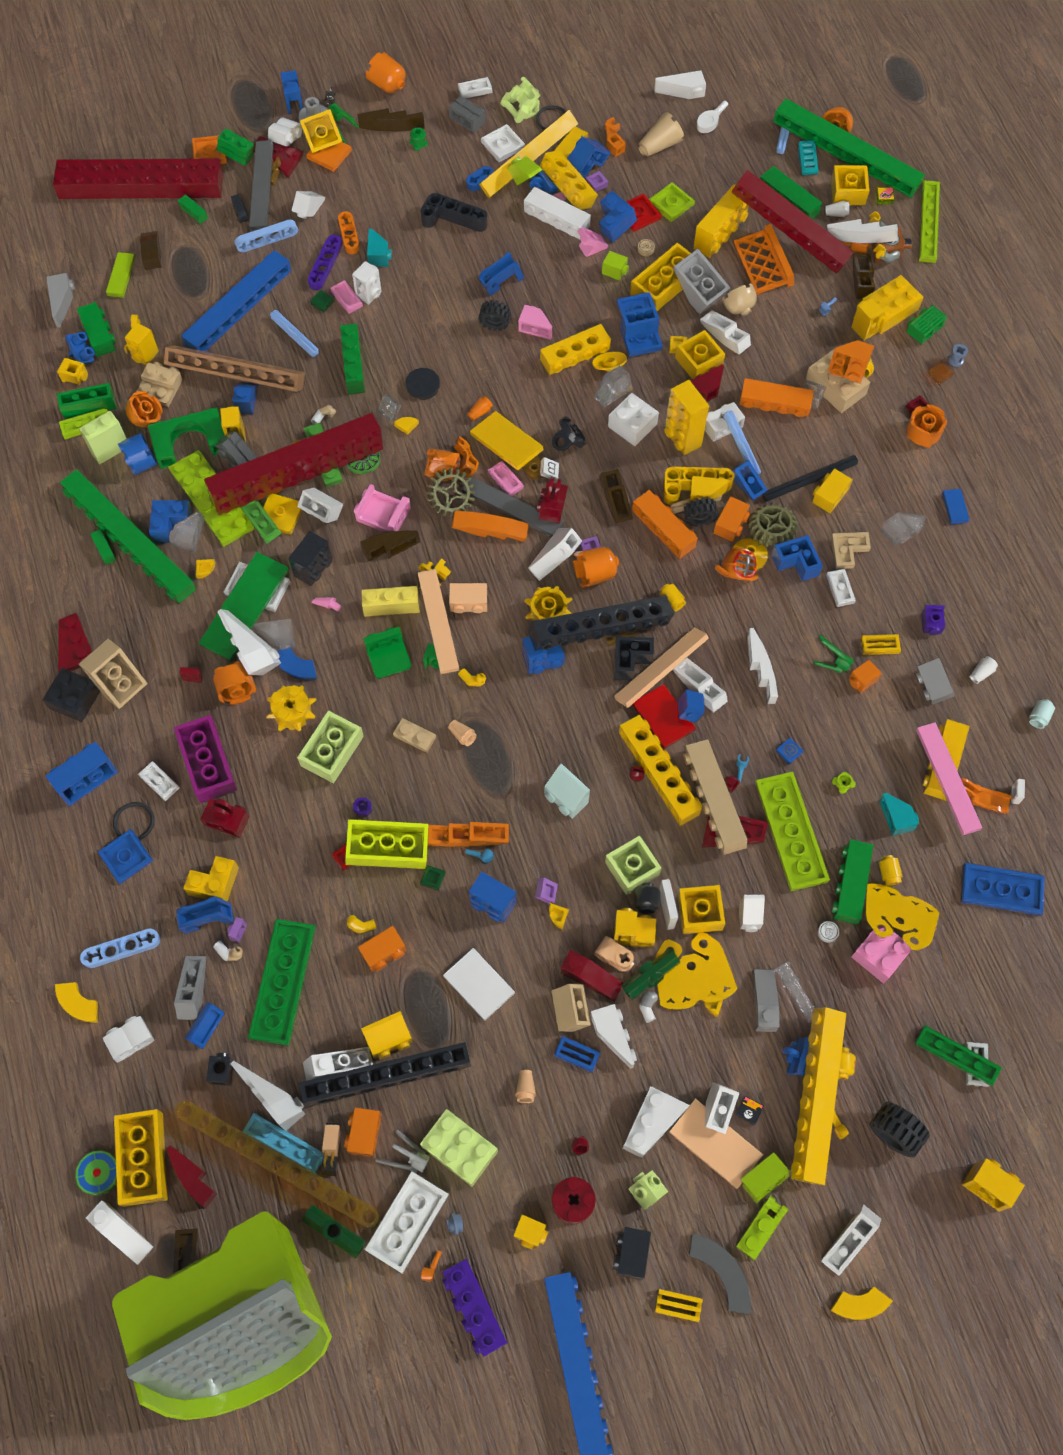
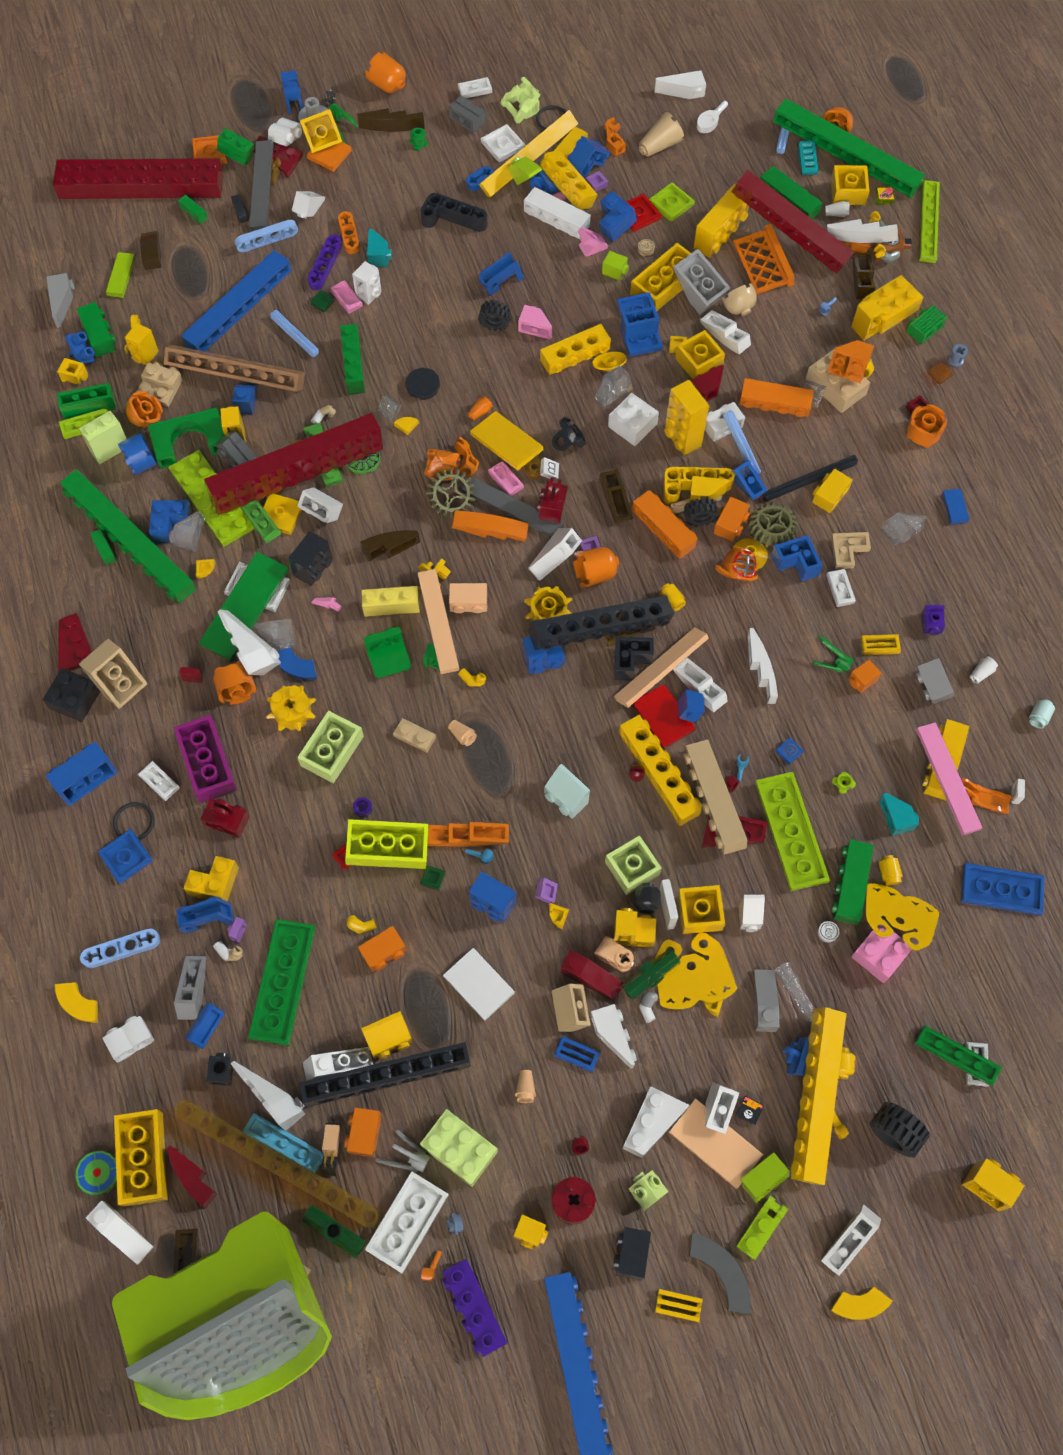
bright pink panel [354,484,411,533] -> none

